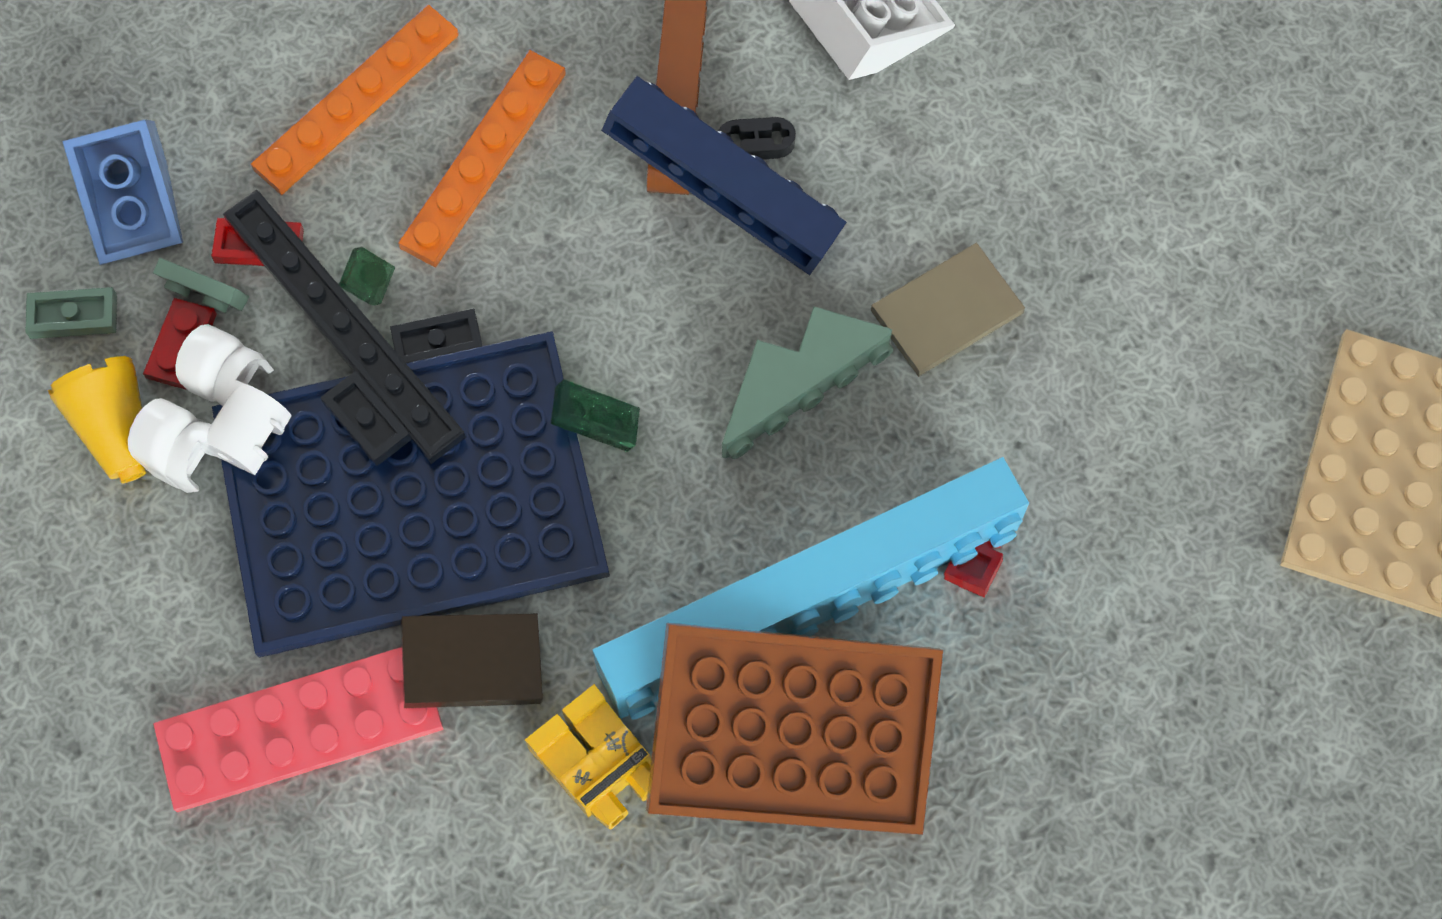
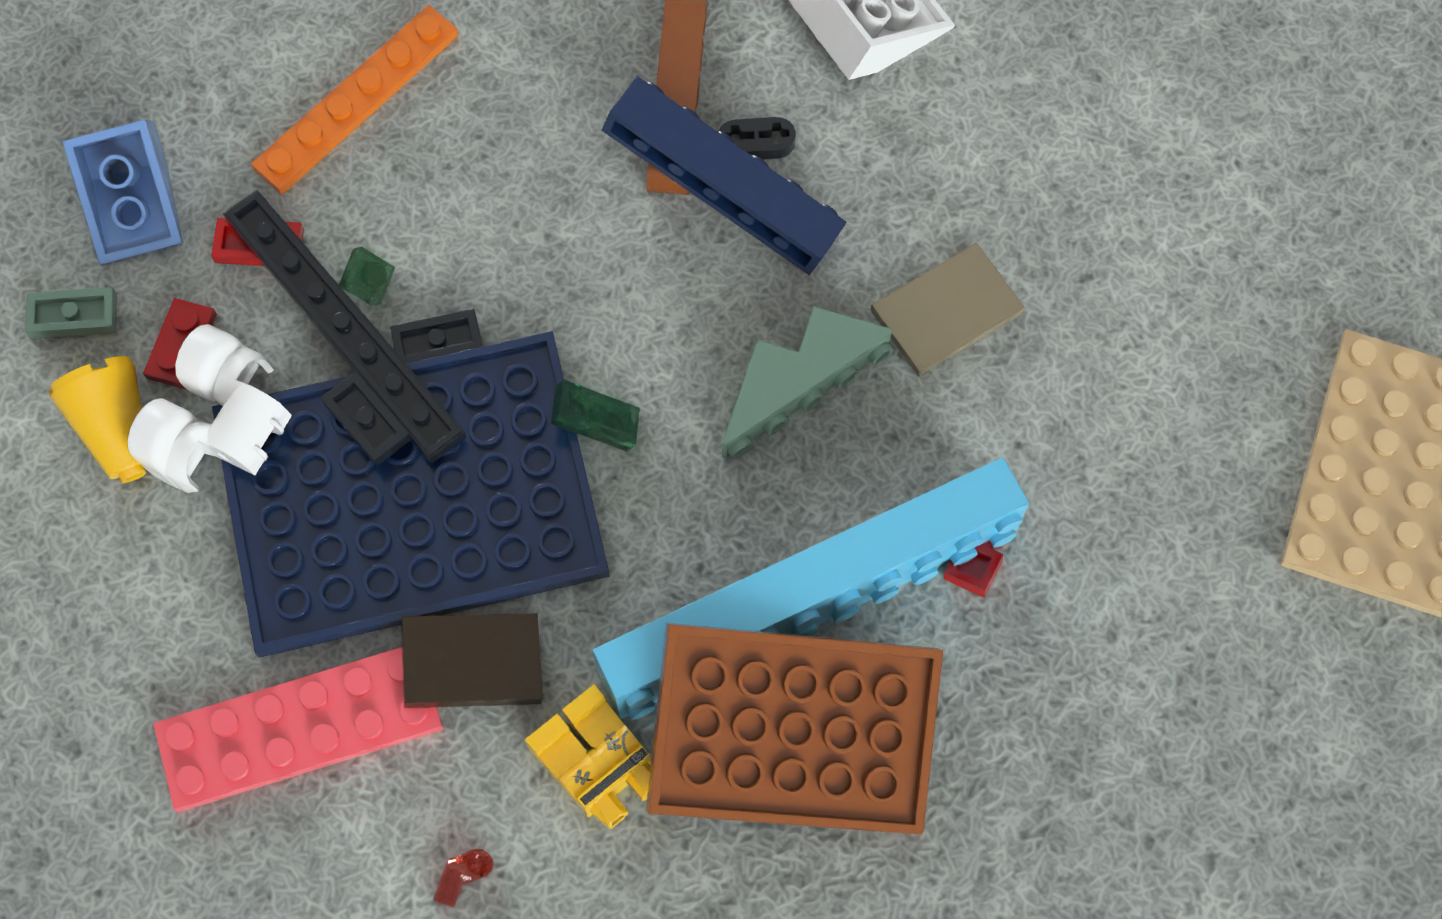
sand green plate [153,257,249,313] -> none
orange plate [399,50,566,268] -> none
none -> clear red arm [433,849,494,908]

